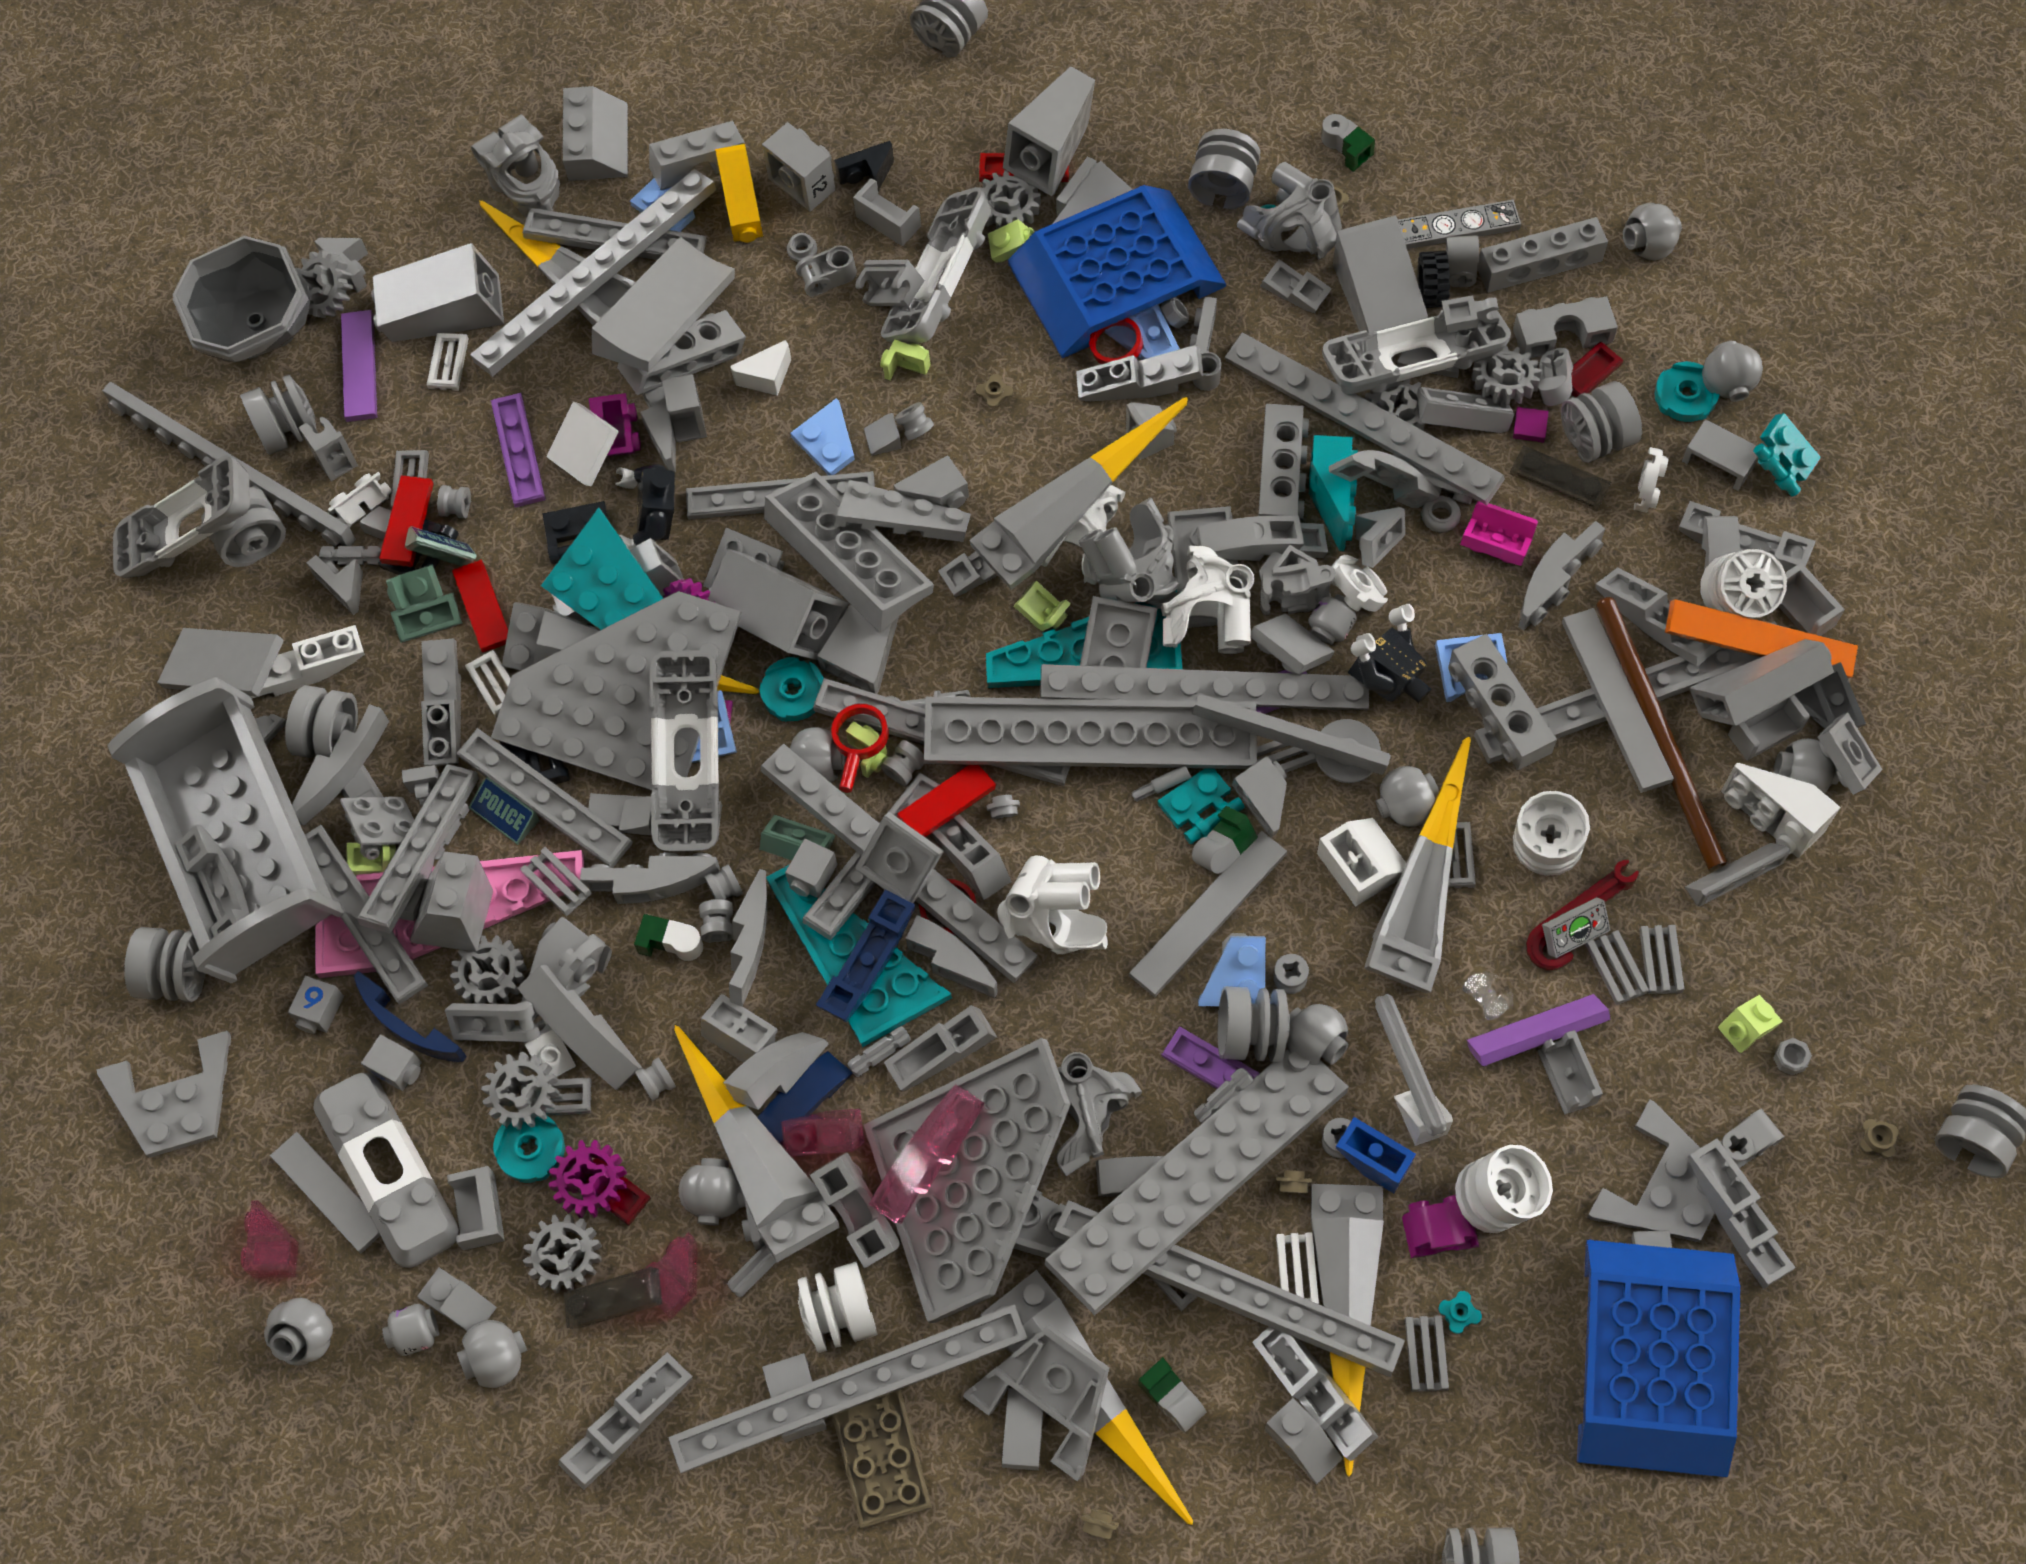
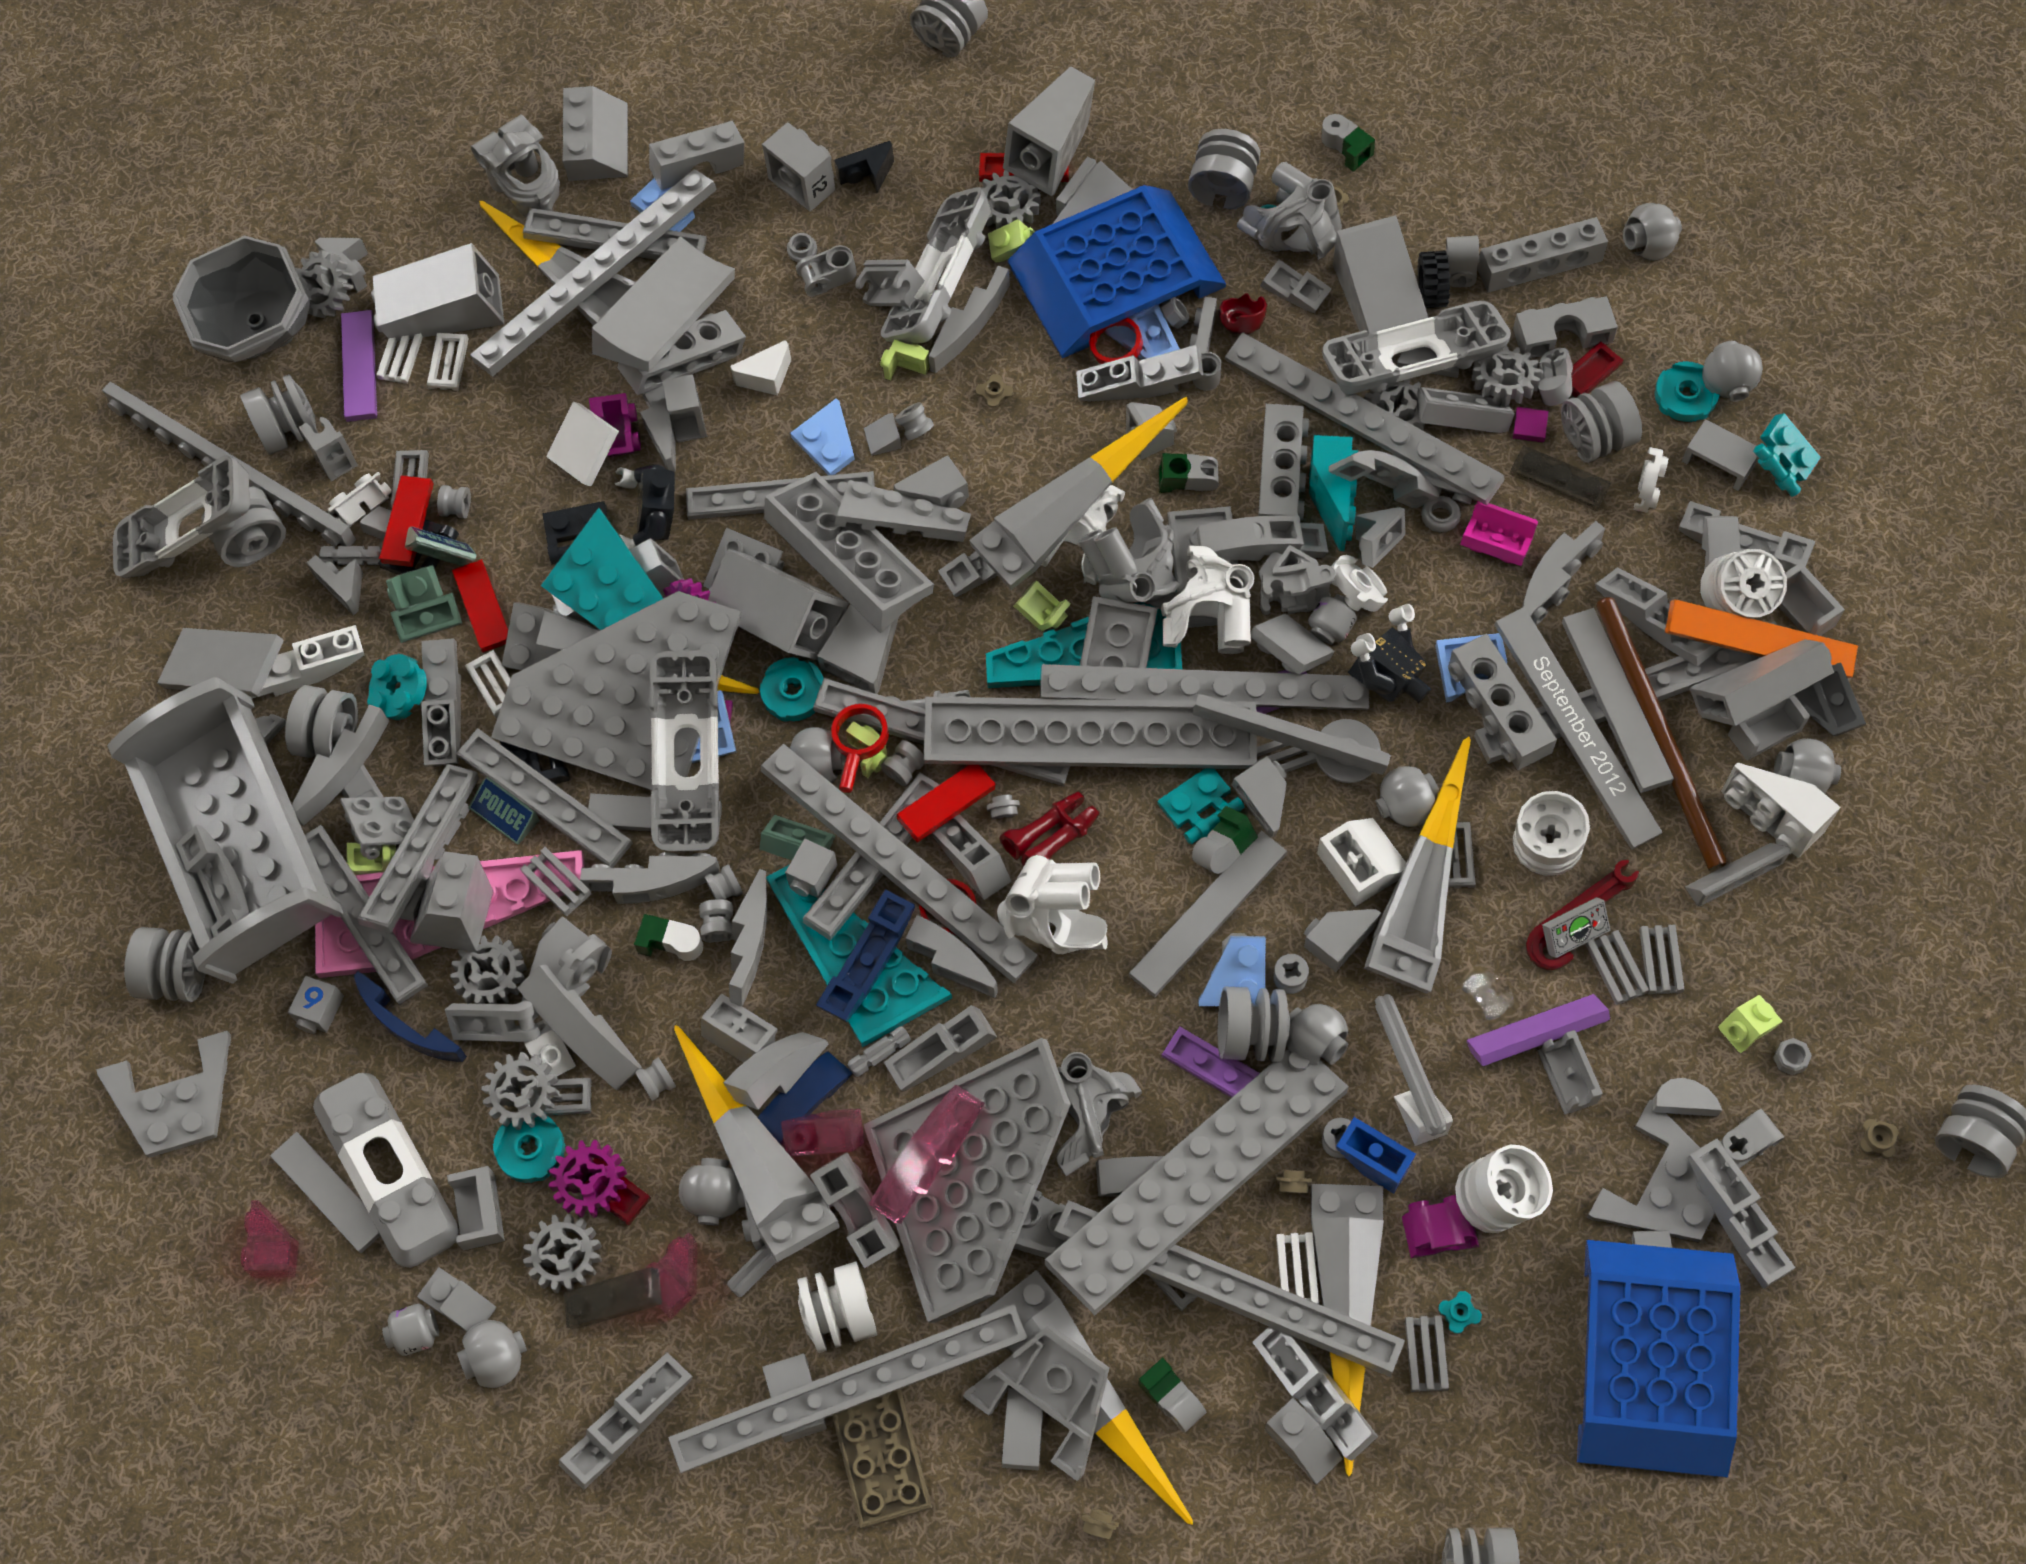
light grey plant [264,1297,333,1366] -> none
light grey brick [361,1034,422,1091] -> none
light grey tile [402,765,441,806] -> none
medium lavender tile [491,393,546,508] -> none
light grey slope [619,796,651,835] -> none
yellow slope [715,144,763,243] -> none
light grey panel [853,178,921,246] -> none
light grey plate [855,812,944,904] -> none
light grey pin [1132,766,1192,802] -> none
light grey axle [1194,1068,1253,1123] -> none
light grey tile [1398,199,1521,249] -> none
light grey plate [1442,295,1500,333] -> none
light grey plate [1818,712,1883,795] -> none
none -> teal plate [367,654,427,720]
none -> white tile [376,333,423,384]
none -> light grey slope [929,266,1010,373]
none -> dark red piece [999,791,1099,867]
none -> leg [1158,453,1219,493]
none -> dark red hair [1218,293,1267,335]
none -> light grey slope [1304,909,1381,972]
none -> light grey tile [1494,607,1663,850]
none -> light grey tile [1652,1078,1722,1117]

